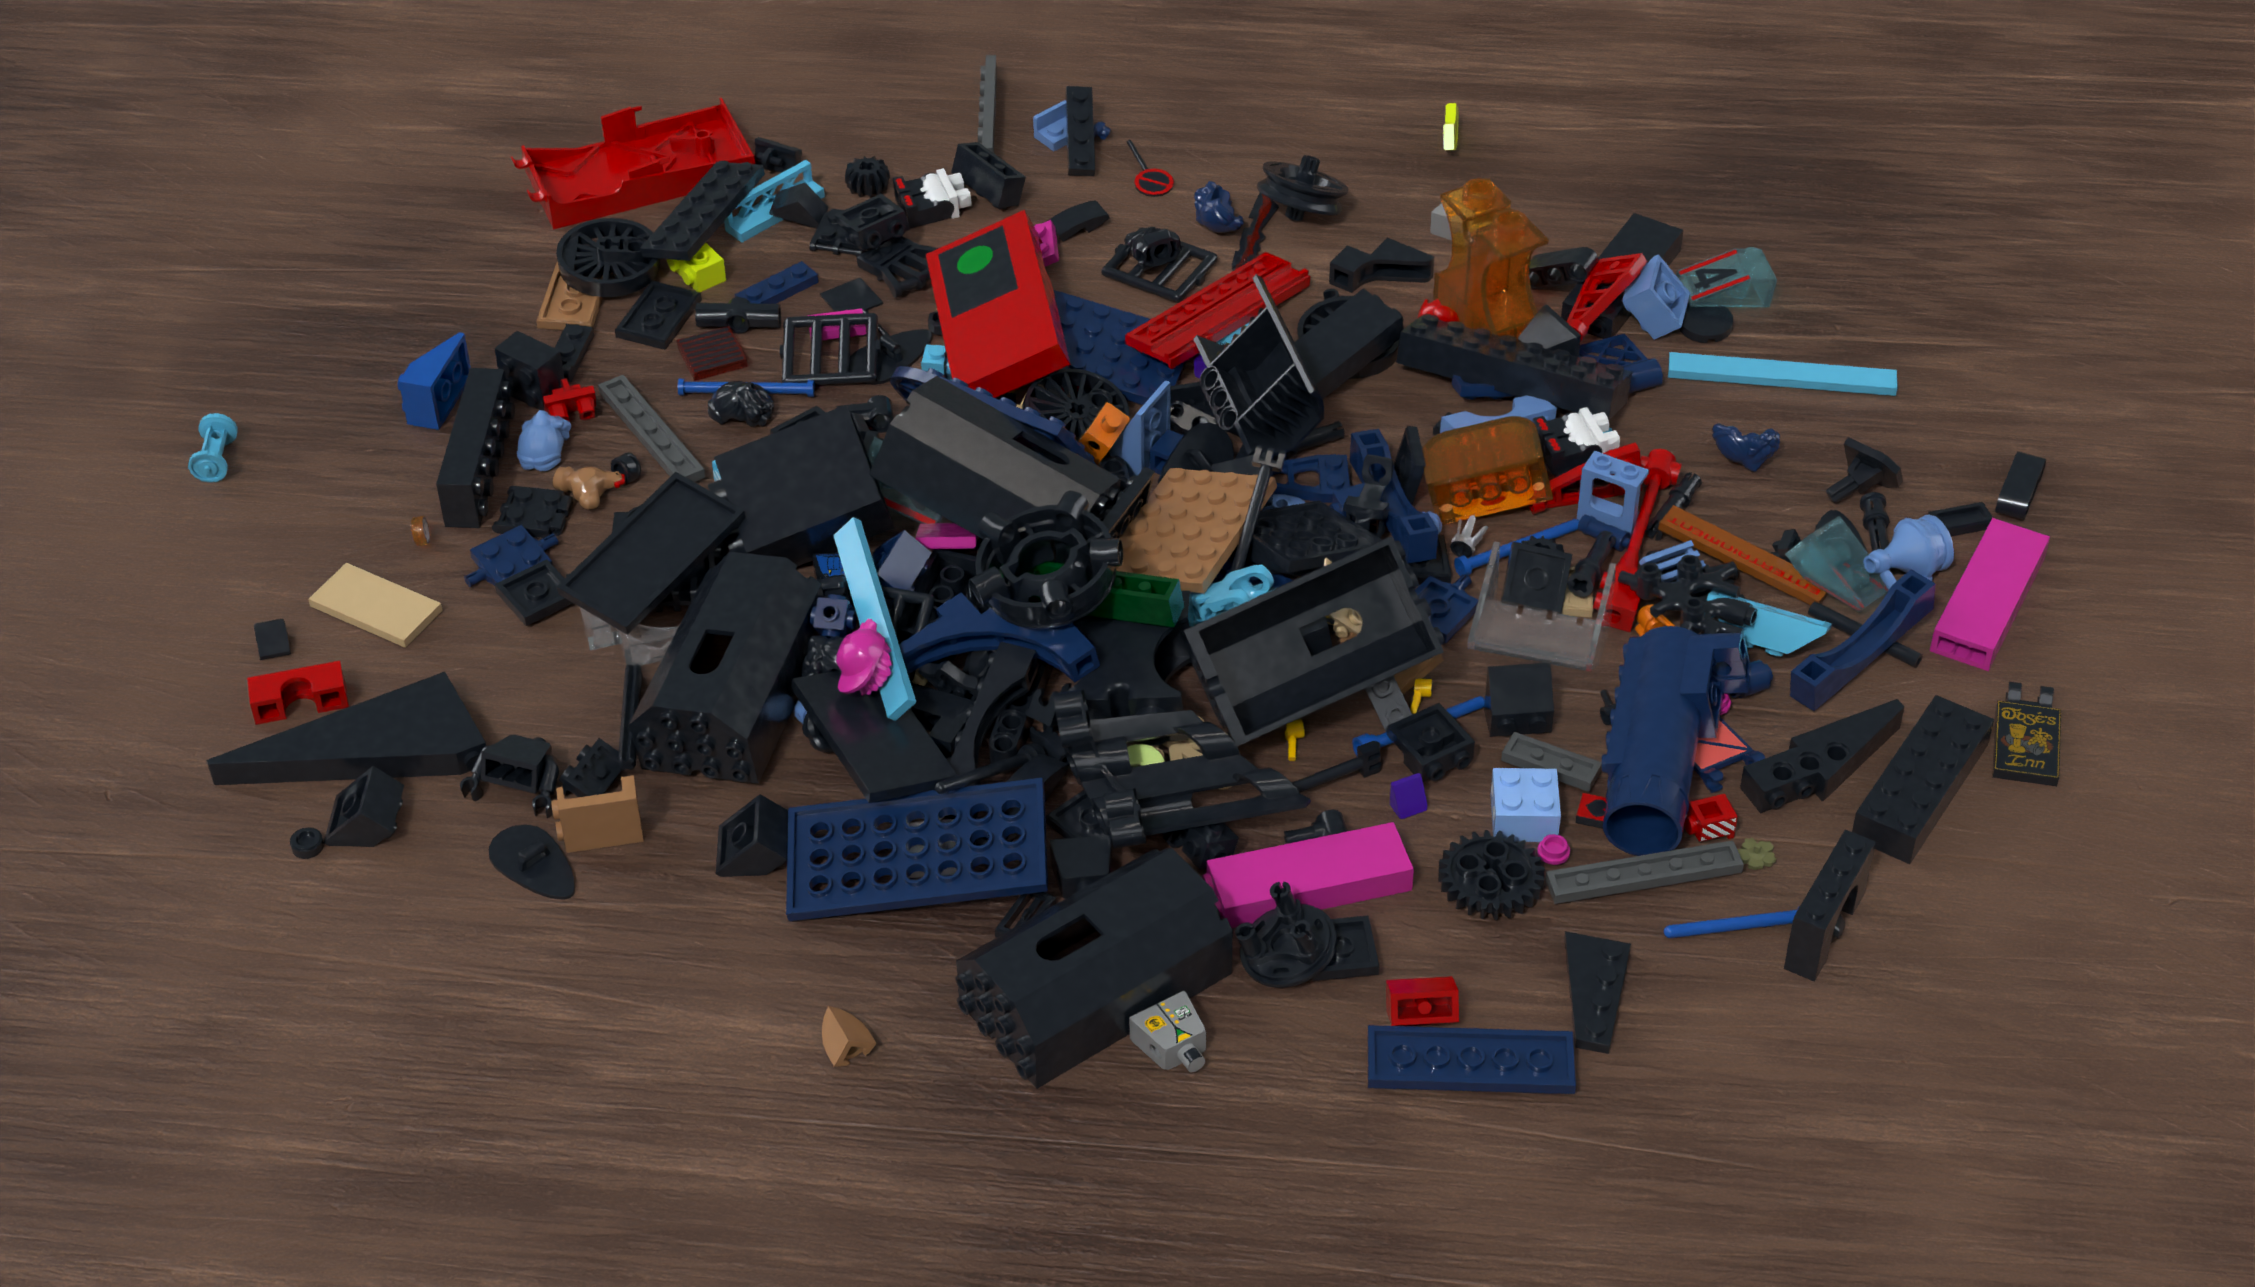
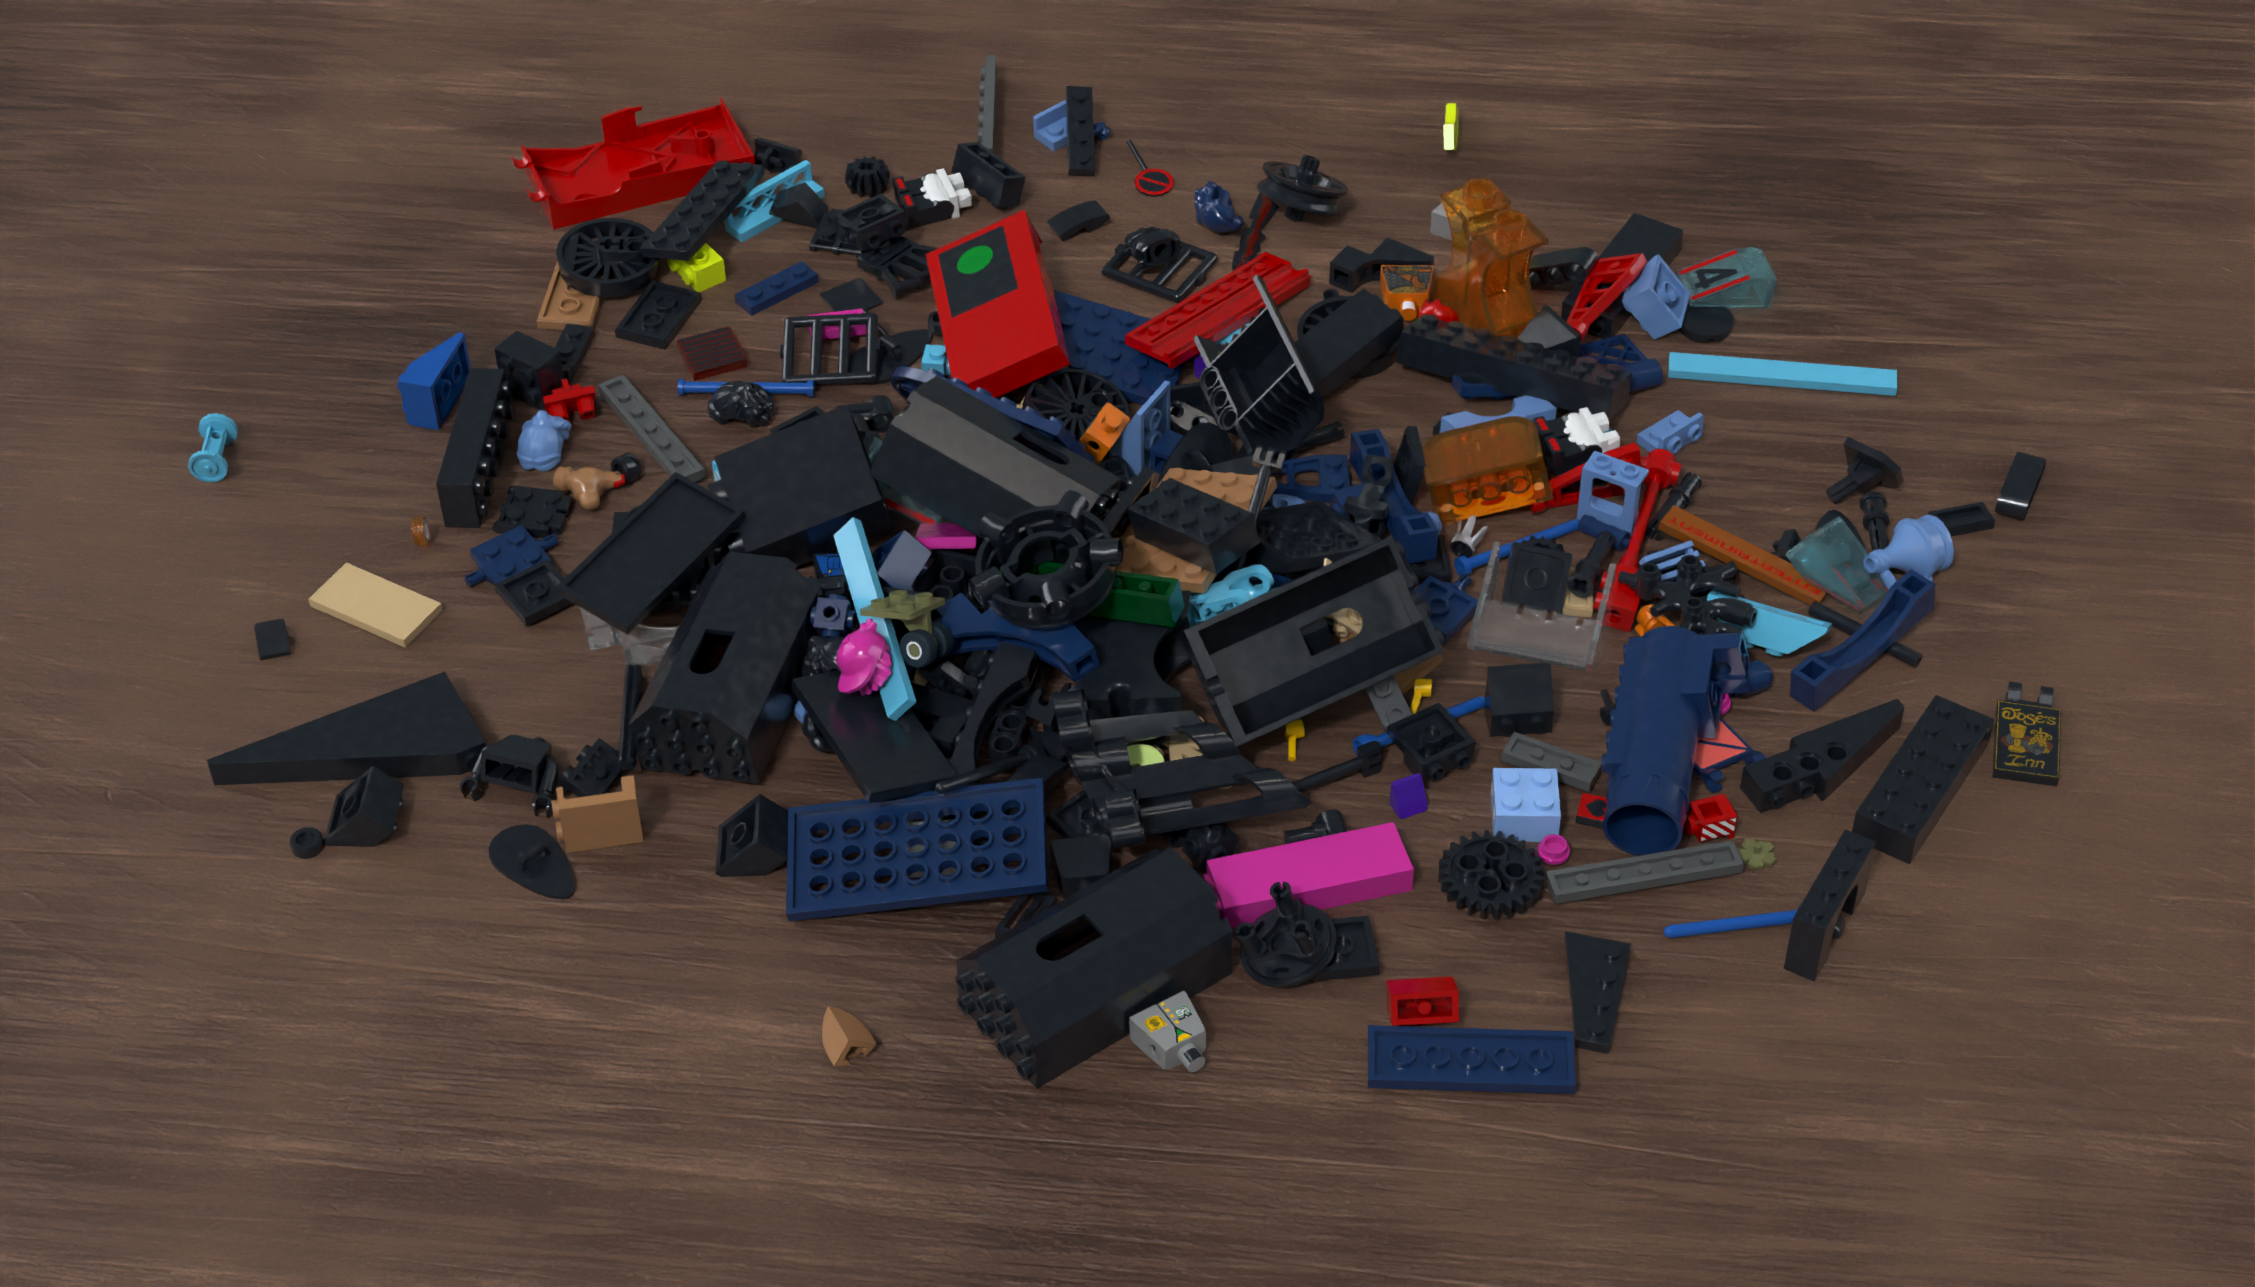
red arch [247,660,349,725] -> none
black piece [695,297,781,334] -> none
dark pink plate [1034,220,1059,267] -> none
dark blue hair [1712,423,1781,472] -> none
dark pink brick [1930,518,2050,671] -> none
none -> plate [860,590,953,668]
none -> black brick [1127,478,1260,574]
none -> torso [1380,265,1433,321]
none -> medium blue bracket [1636,410,1704,454]

